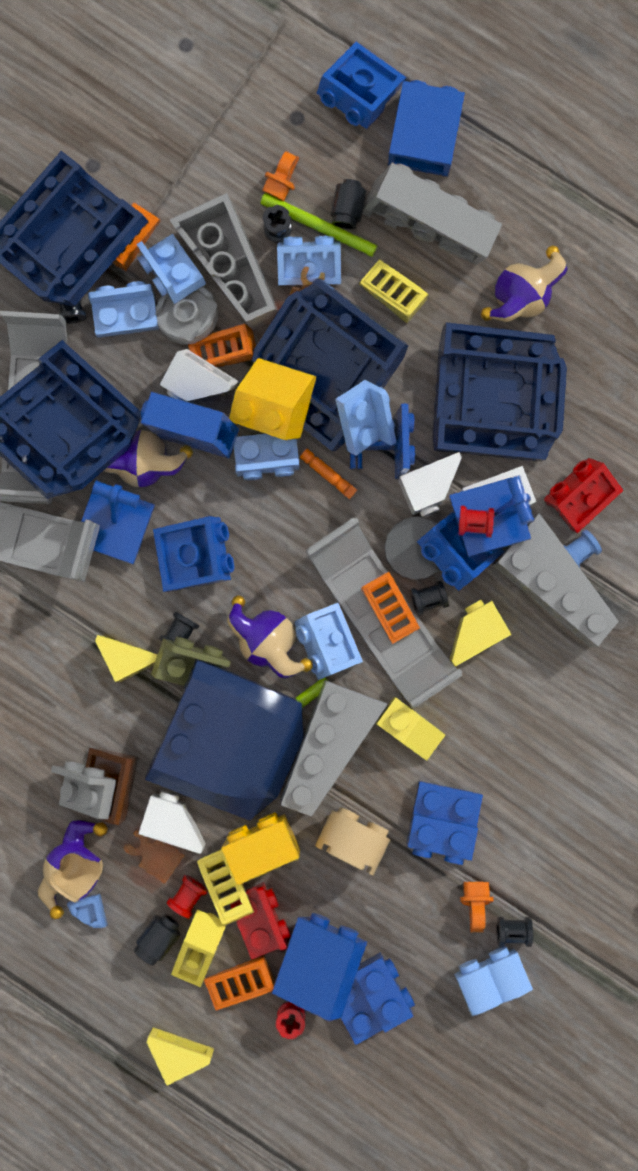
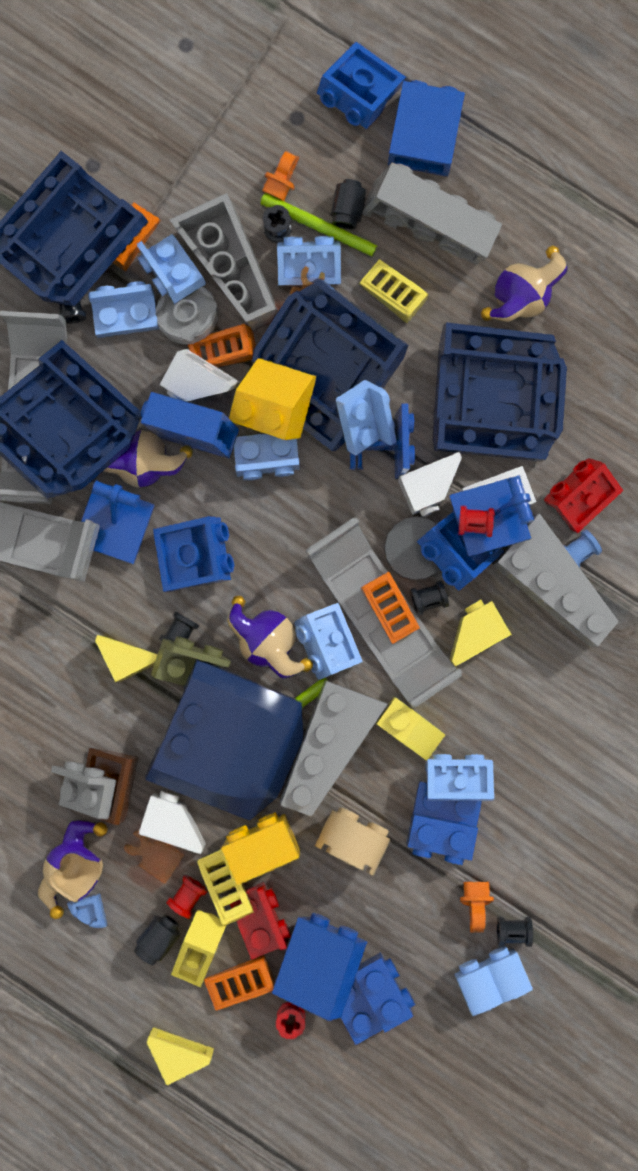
orange wheel [299,448,357,500] -> none
none -> light blue bracket [425,754,494,801]

